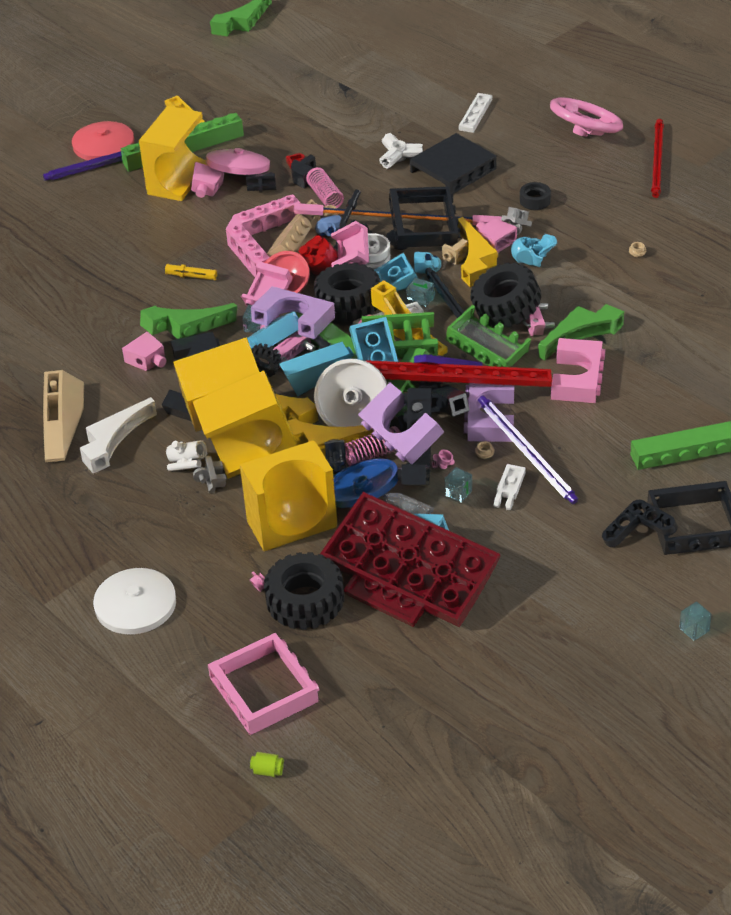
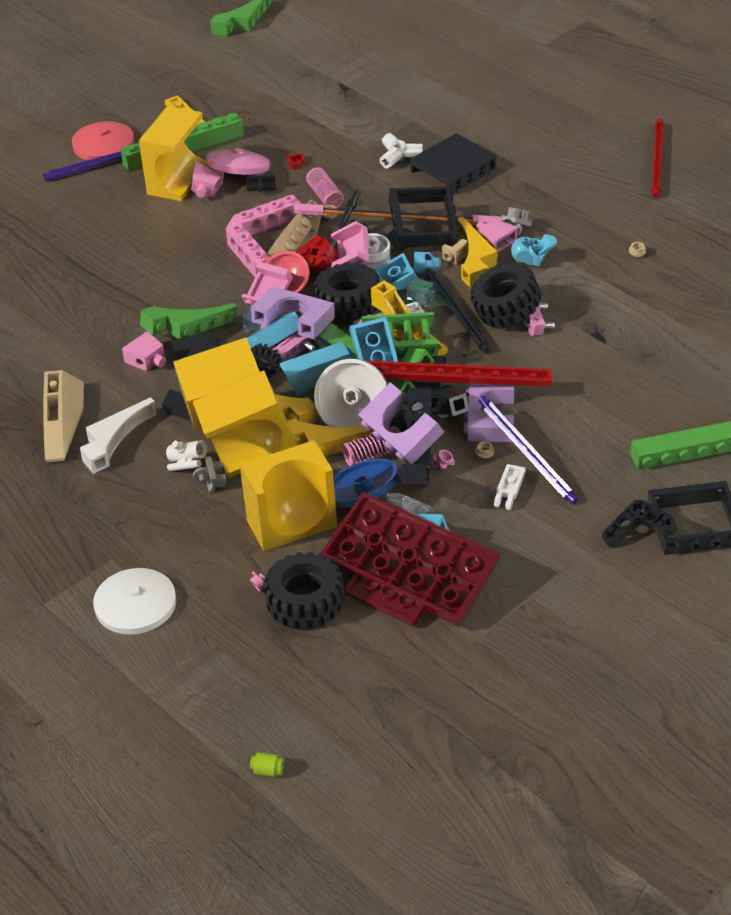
yellow pin [165,264,217,281] -> none
bright pink window [208,633,319,735] -> none
black brick [291,154,316,189] -> none
medium blue rock [315,215,341,237] -> none
black hips [325,439,346,474] -> none
dark purple tile [414,354,483,366] -> none
bright green window [445,305,531,367] -> none
clear light blue brick [445,467,472,503] -> none
white tile [459,93,492,133] -> none
black tyre [520,182,551,210] -> none
bright green arch [538,304,624,360] -> none
bright pink piece [550,97,623,137] -> none
bright pink arch [551,338,605,403] -> none
clear light blue brick [679,601,712,641] -> none

